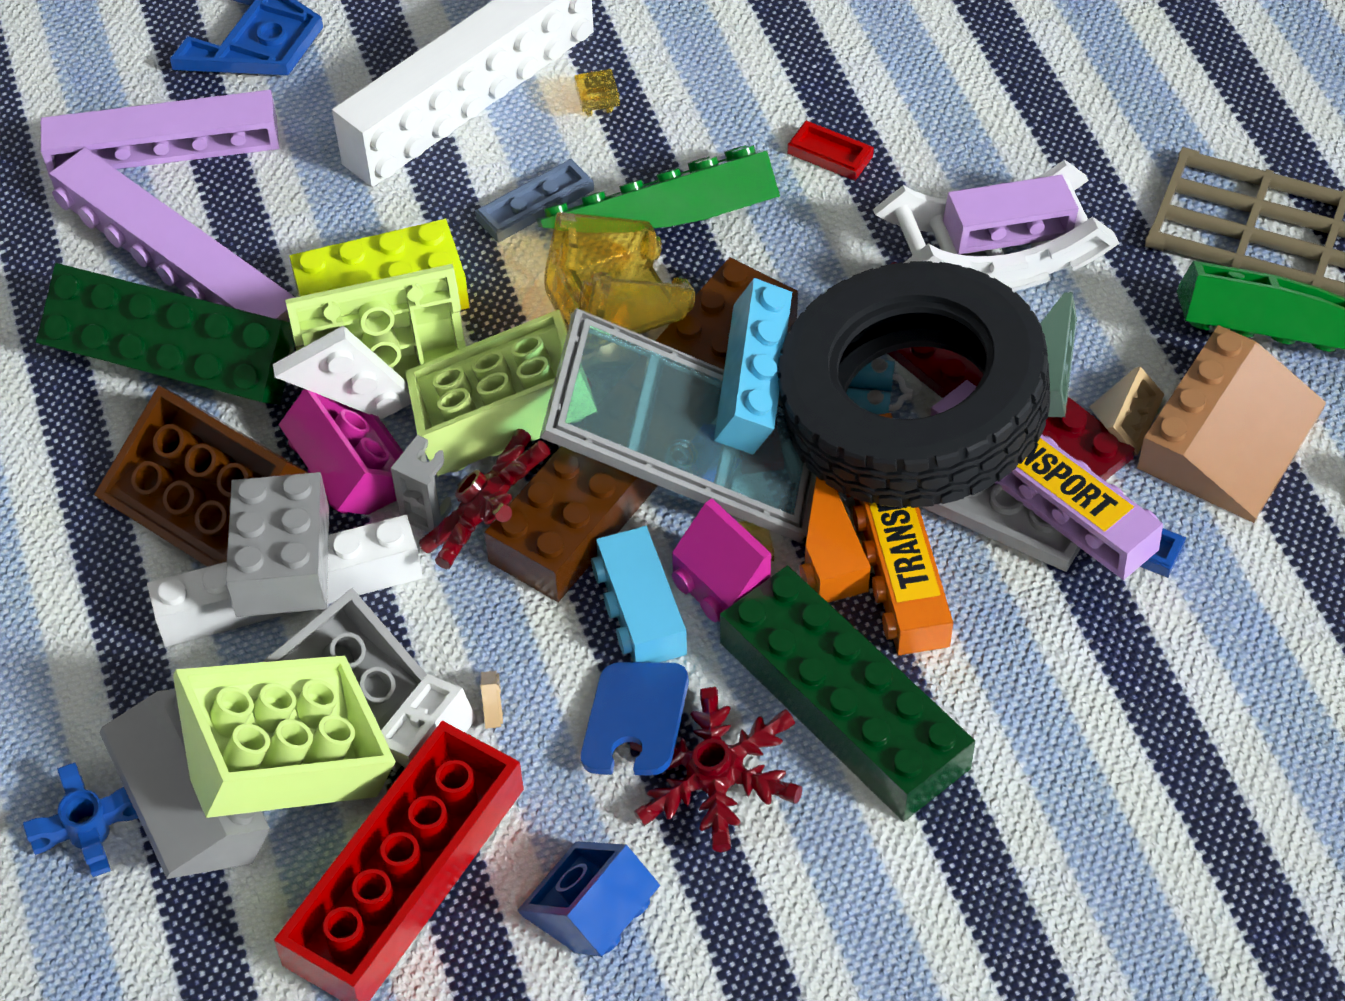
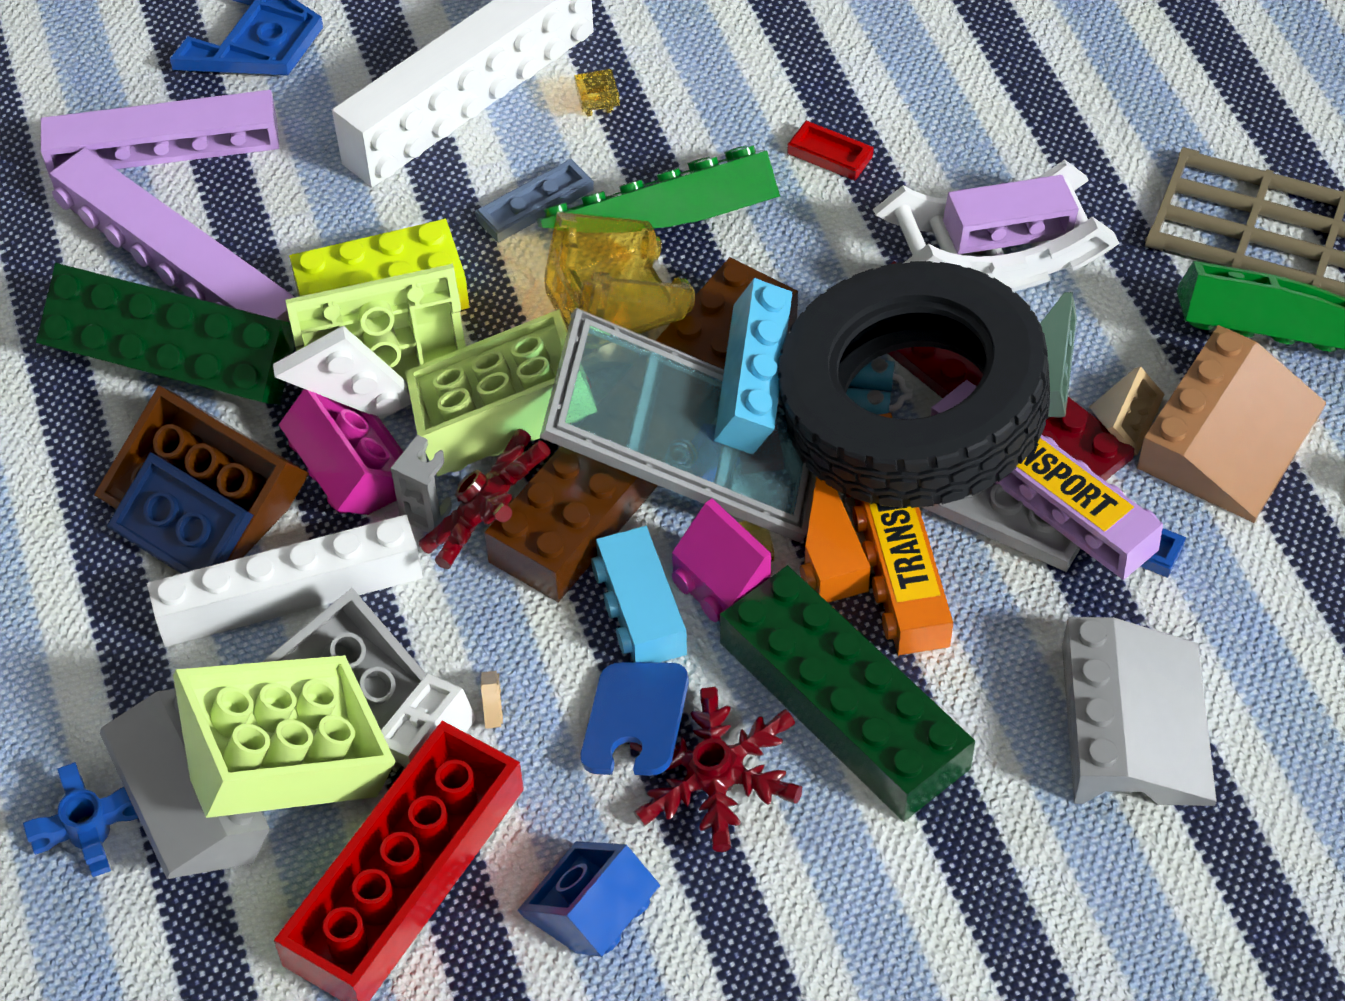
light grey brick [226,472,329,617] -> none
none -> dark blue tile [107,452,254,574]
none -> piece [1062,617,1216,806]

